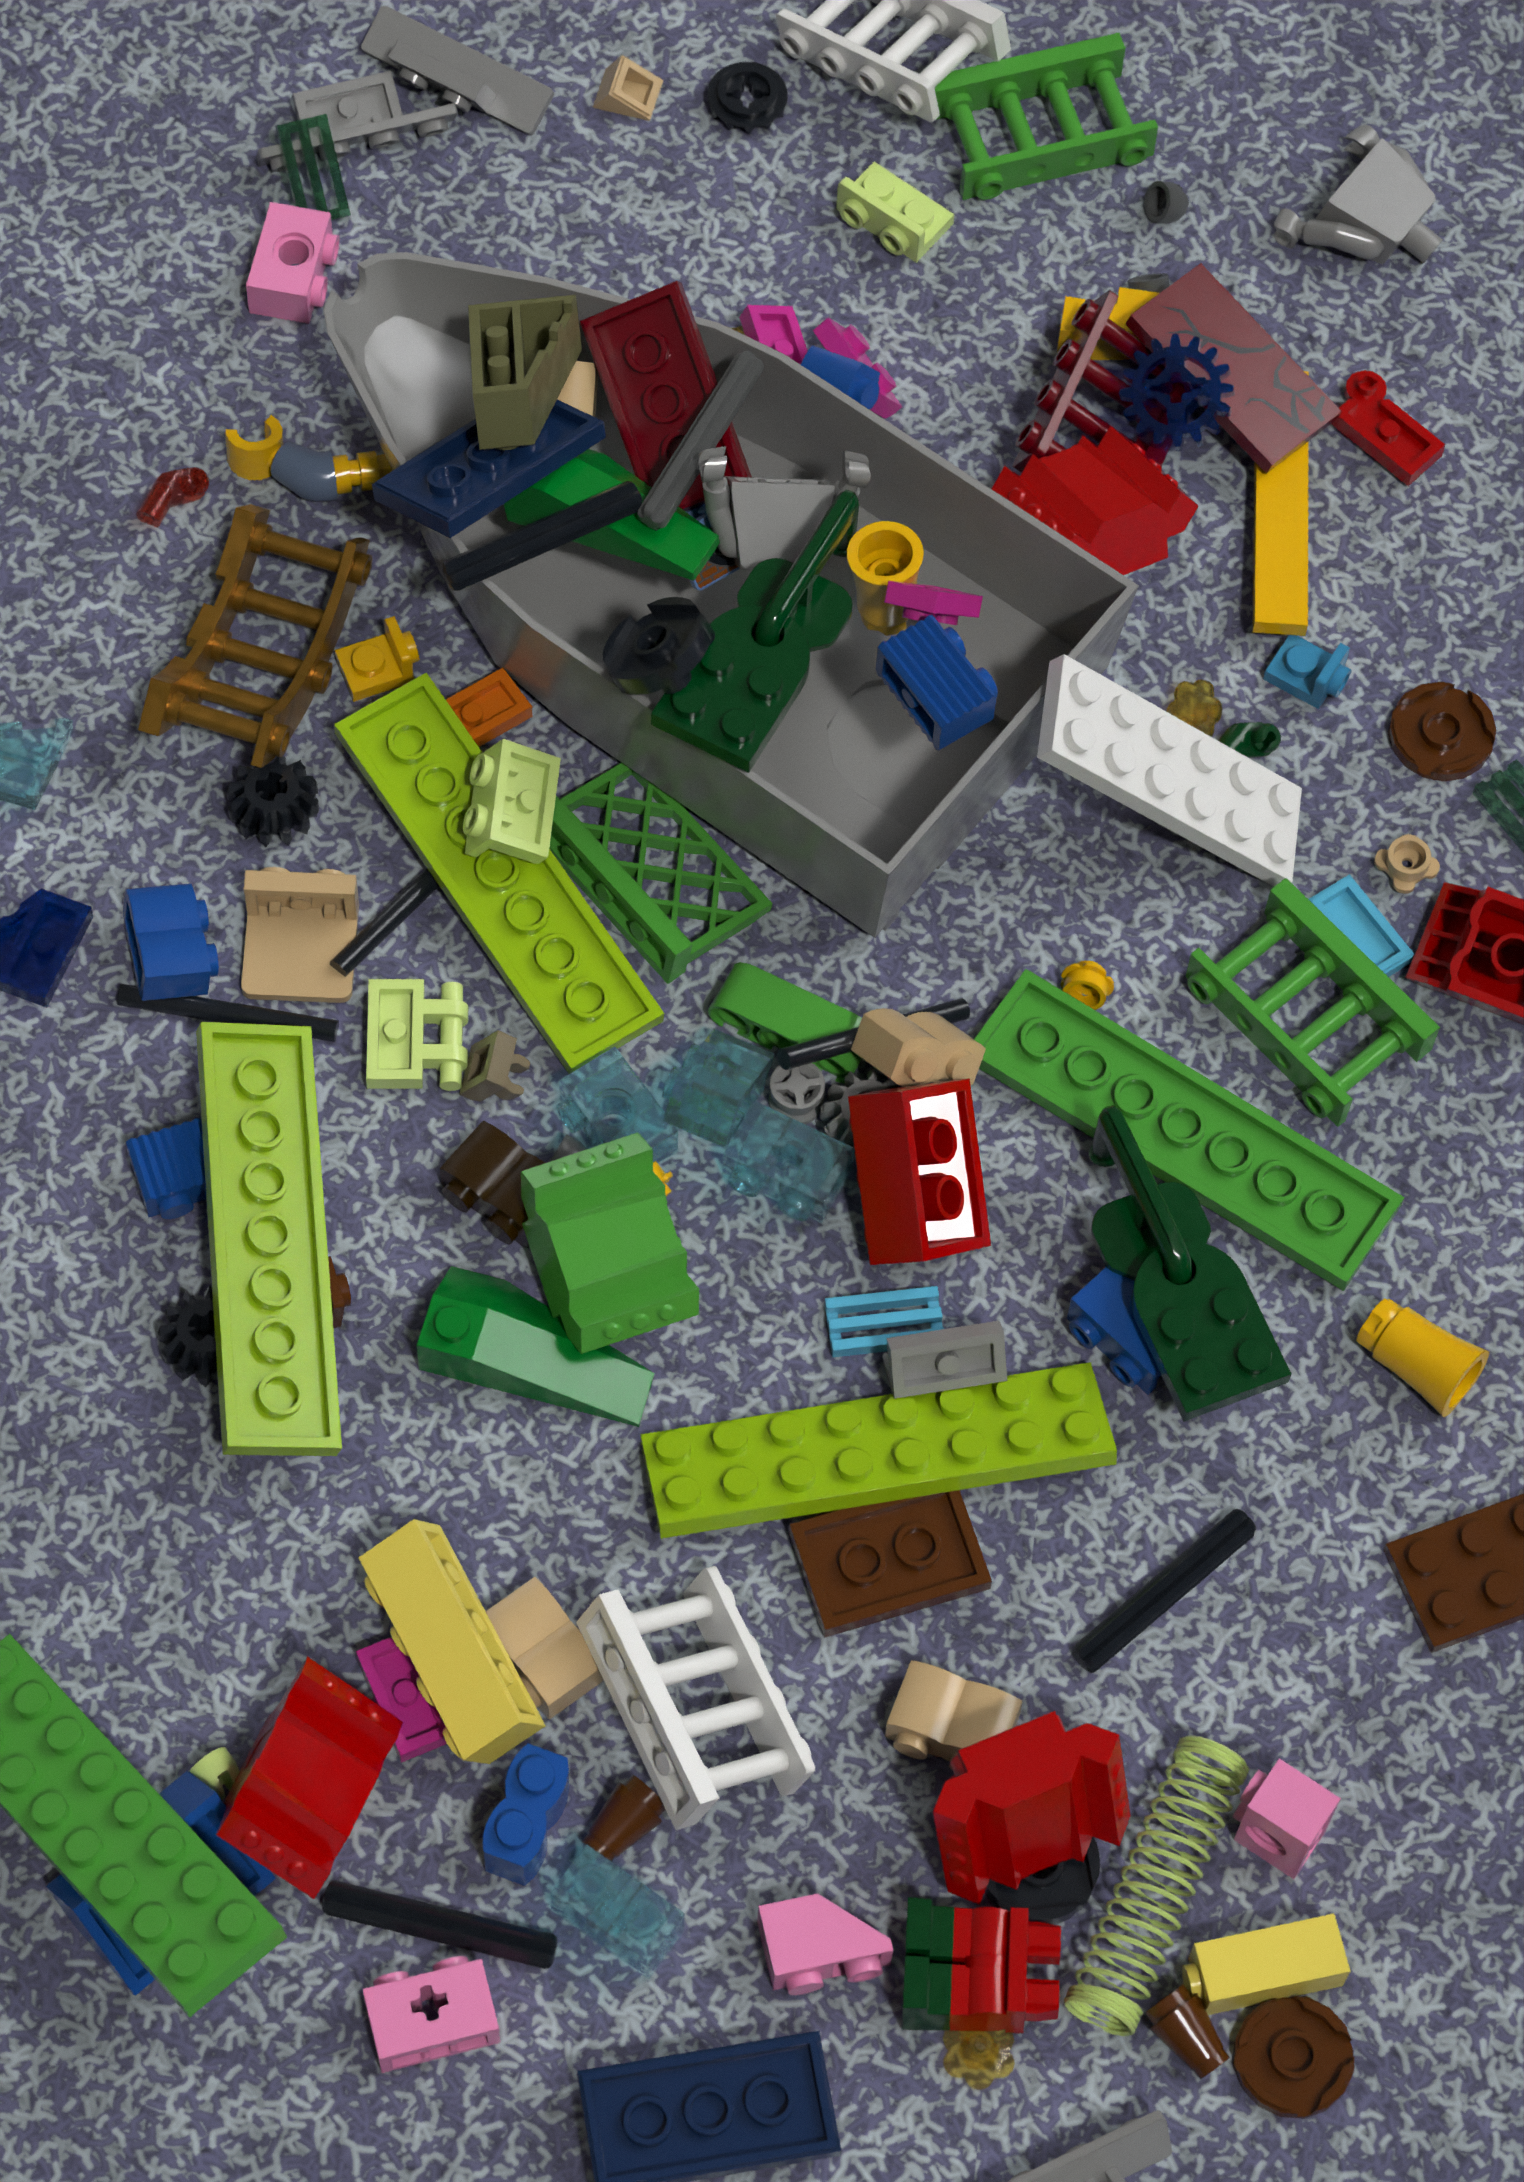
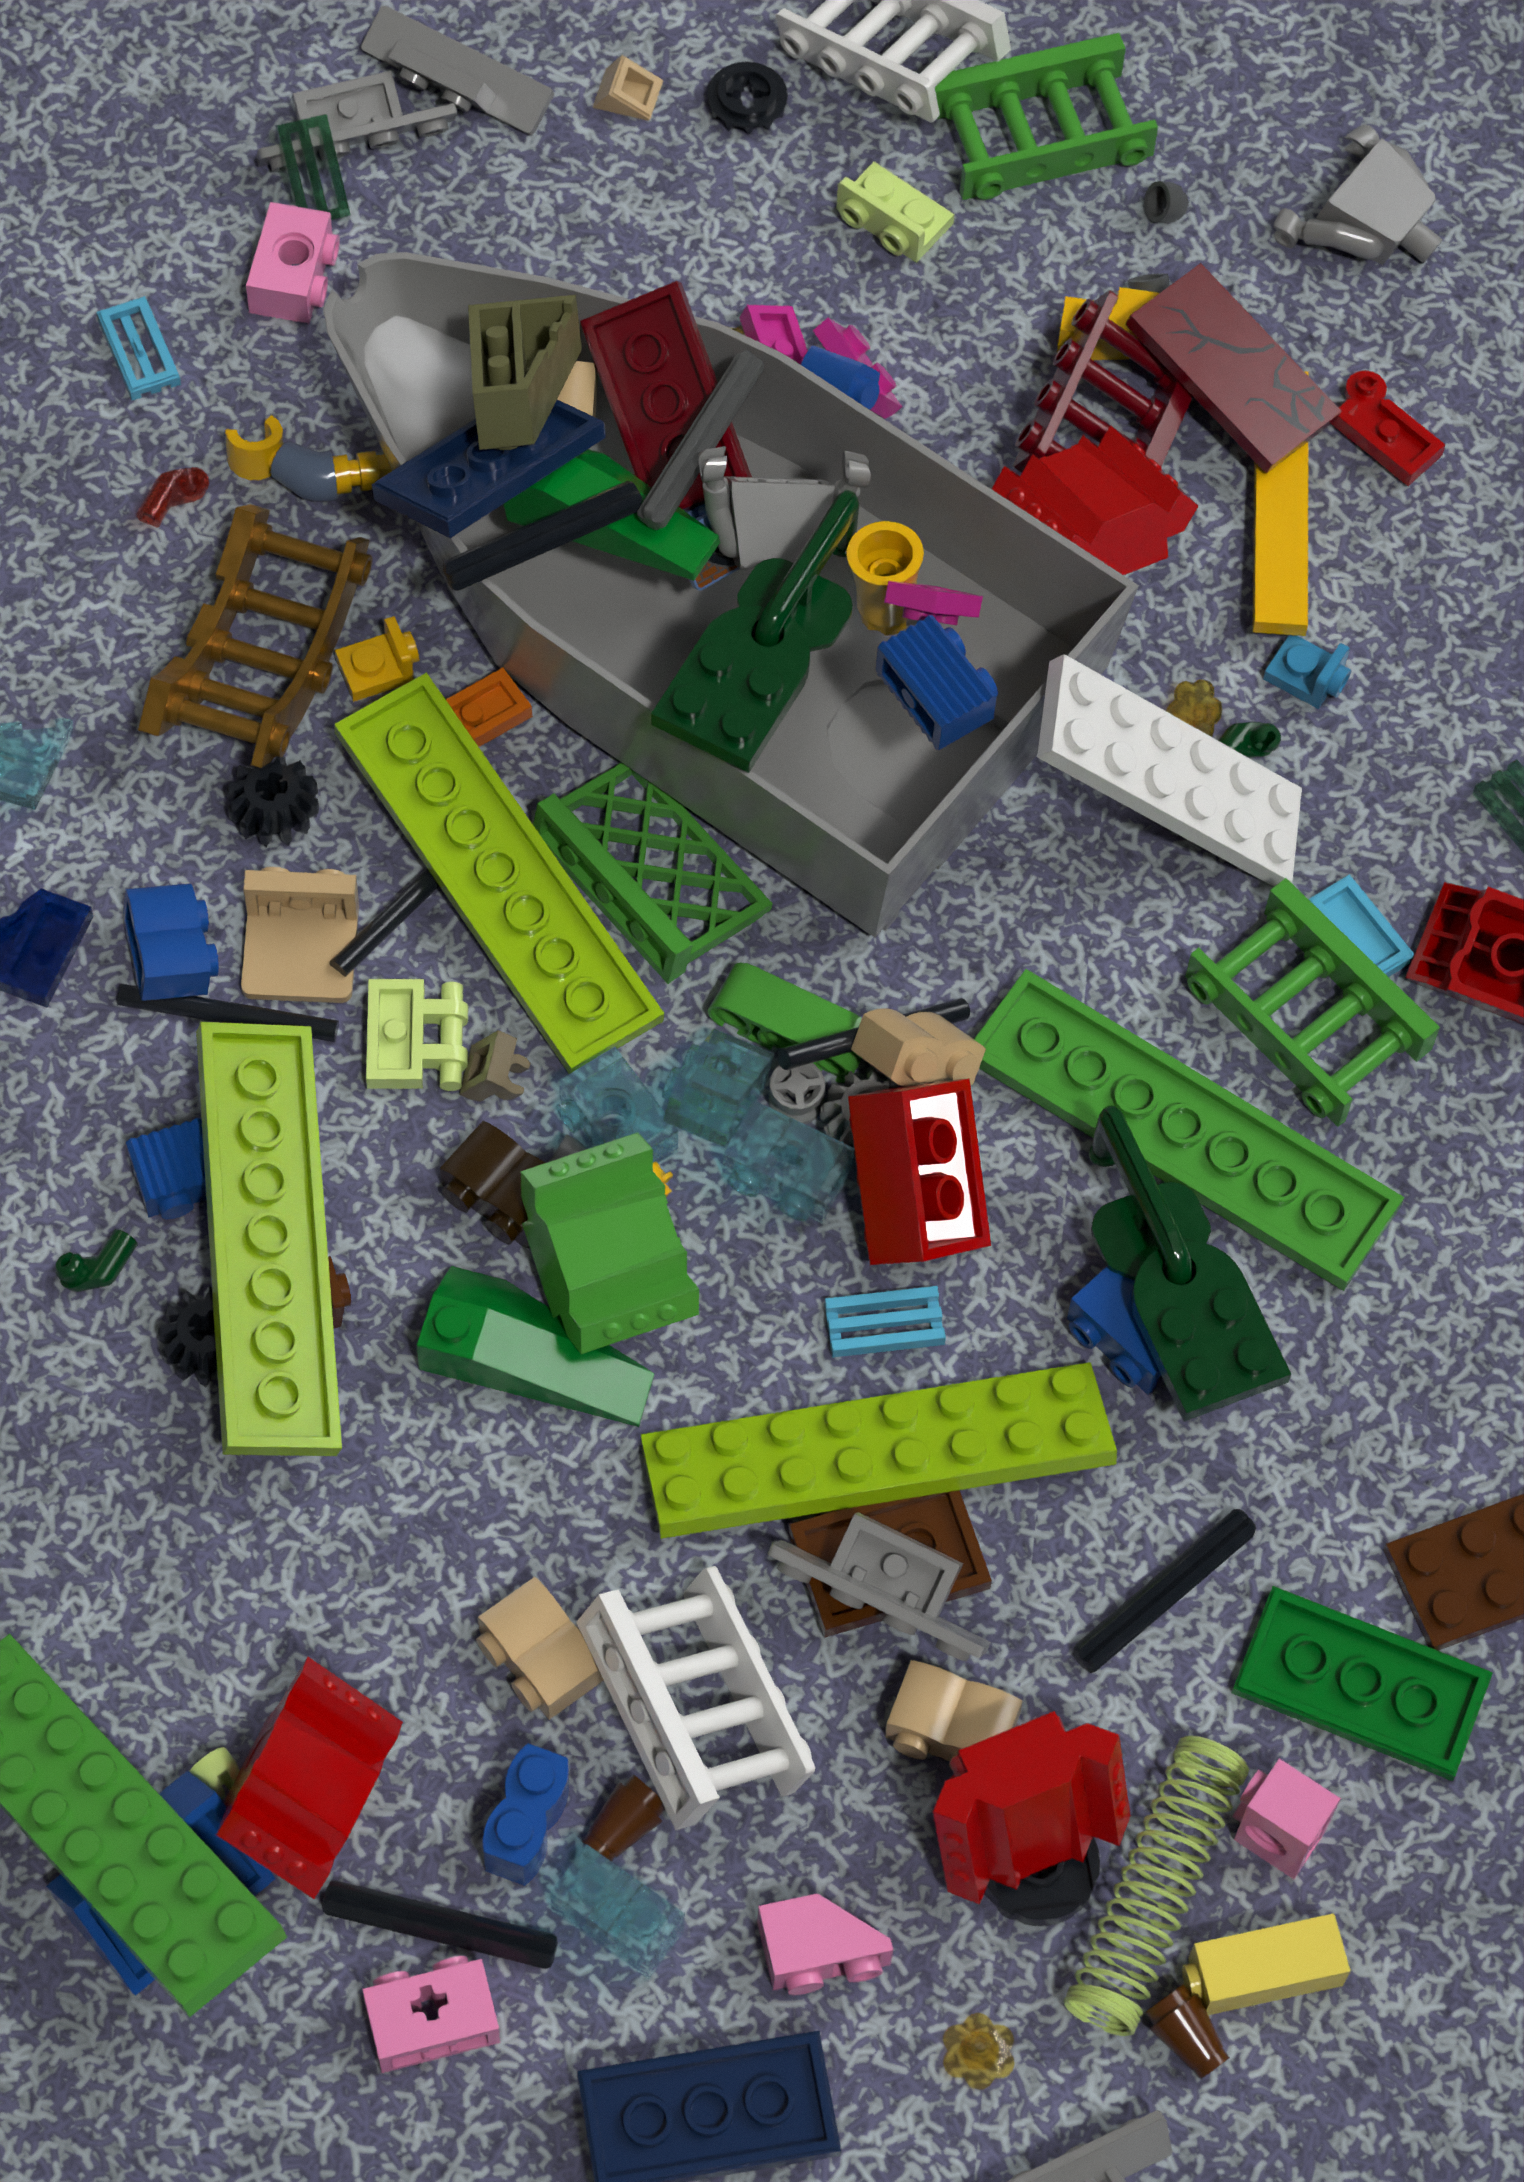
dark pink plate [356,1637,447,1763] -> none
light yellow brick [358,1519,546,1764] -> none
yellowish green bracket [463,739,561,864] -> none
black plate [602,597,715,695] -> none
light grey panel [882,1321,1007,1399] -> none
red hips [902,1897,1061,2034] -> none
yellow plate [1060,961,1114,1010] -> none
clear blue gear [1119,334,1235,451] -> none
reddish brown tile [1233,1996,1355,2119] -> none
yellow plant [1356,1298,1489,1417] -> none
tan plate [1374,834,1440,894] -> none
reddish brown tile [1388,682,1497,782] -> none
none -> dark green arm [55,1229,138,1292]
none -> medium azure tile [96,296,181,400]
none -> light grey bracket [767,1512,991,1661]
none -> green tile [1232,1586,1493,1781]

